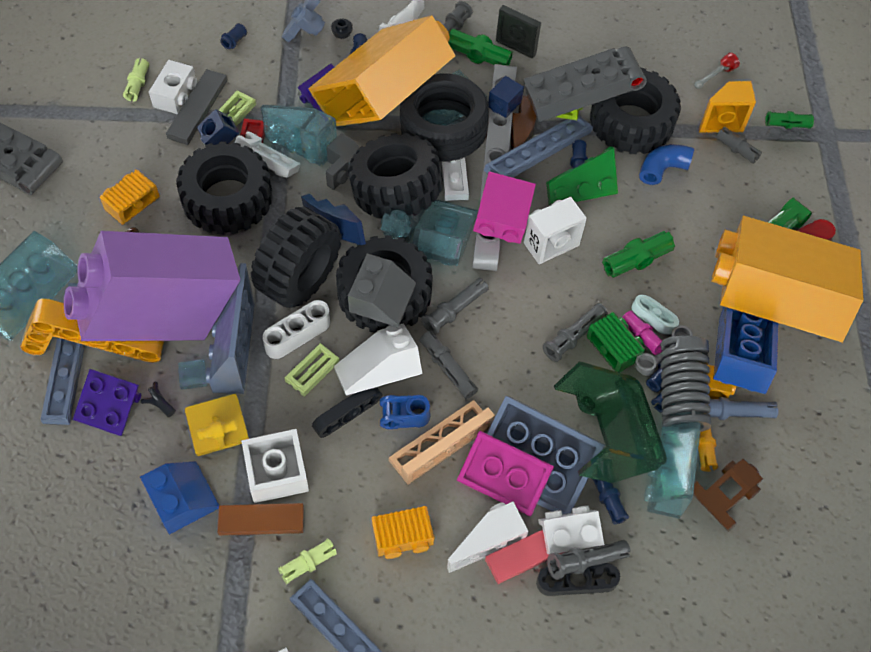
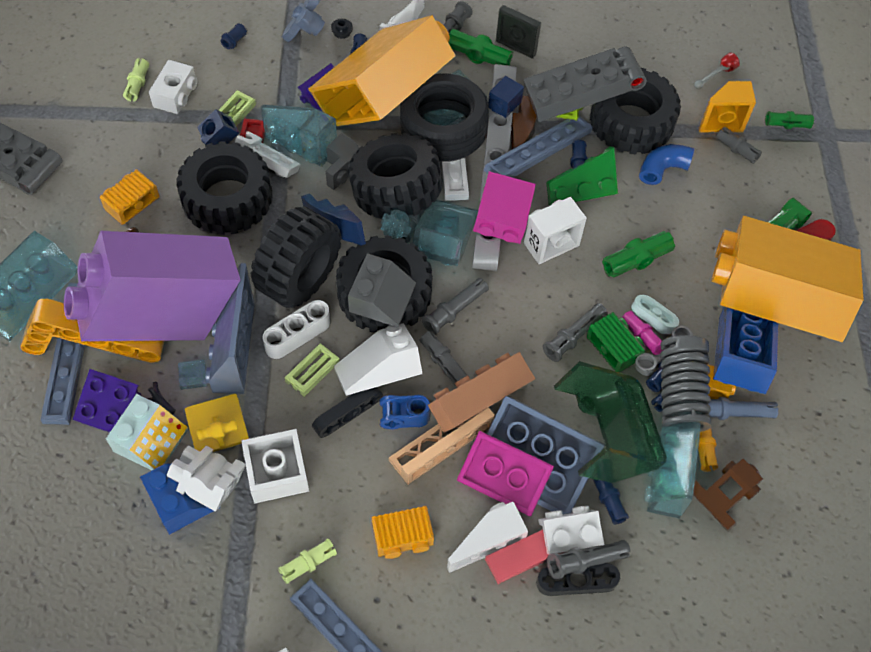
dark grey tile [166,69,228,145] -> none
dark orange tile [217,503,304,536] -> none
none -> slope [106,394,188,470]
none -> white hips [167,446,246,512]
none -> nougat brick [428,352,535,433]

